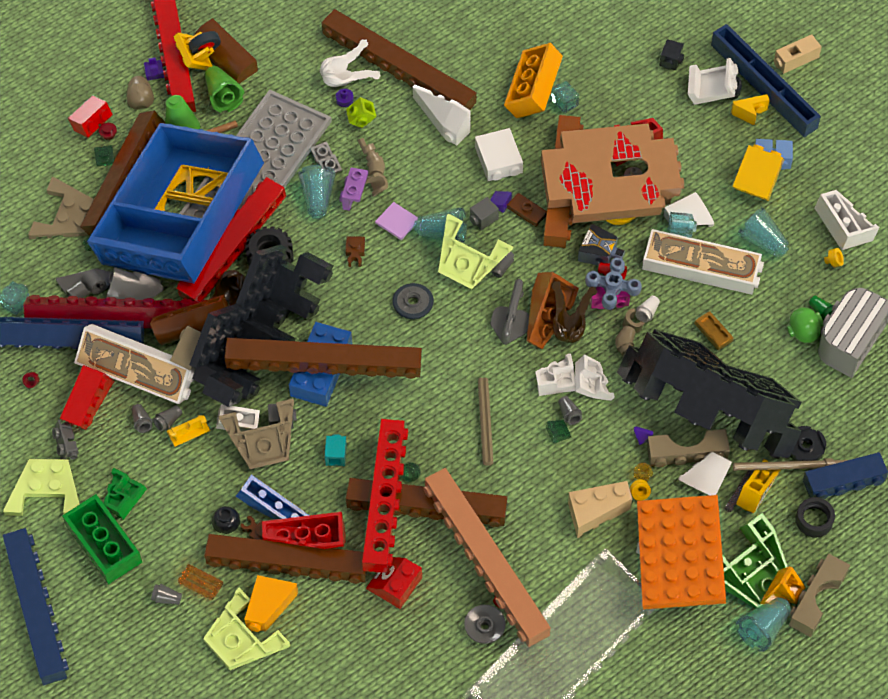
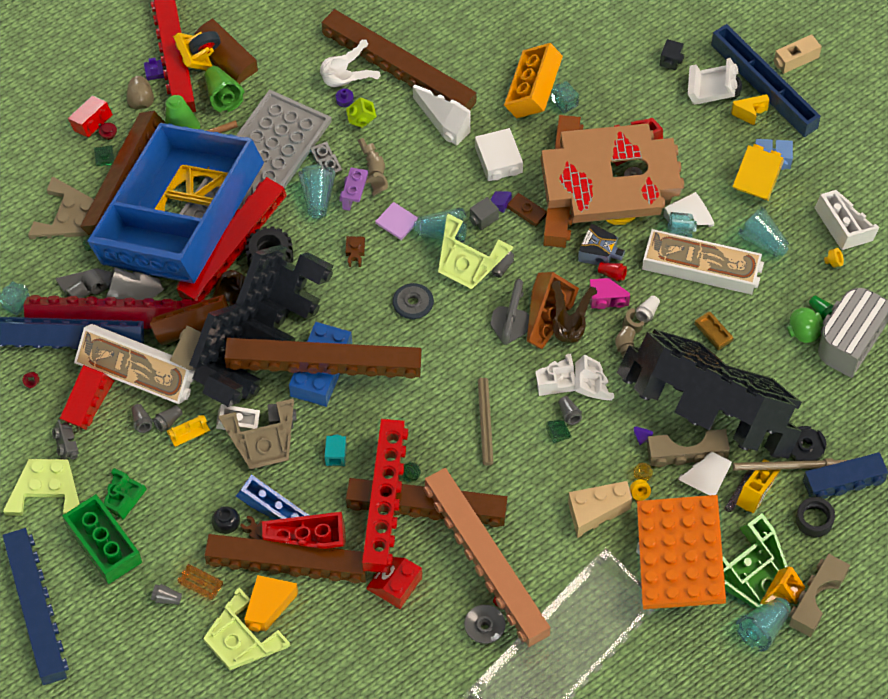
sand blue gear [585,258,642,310] -> none

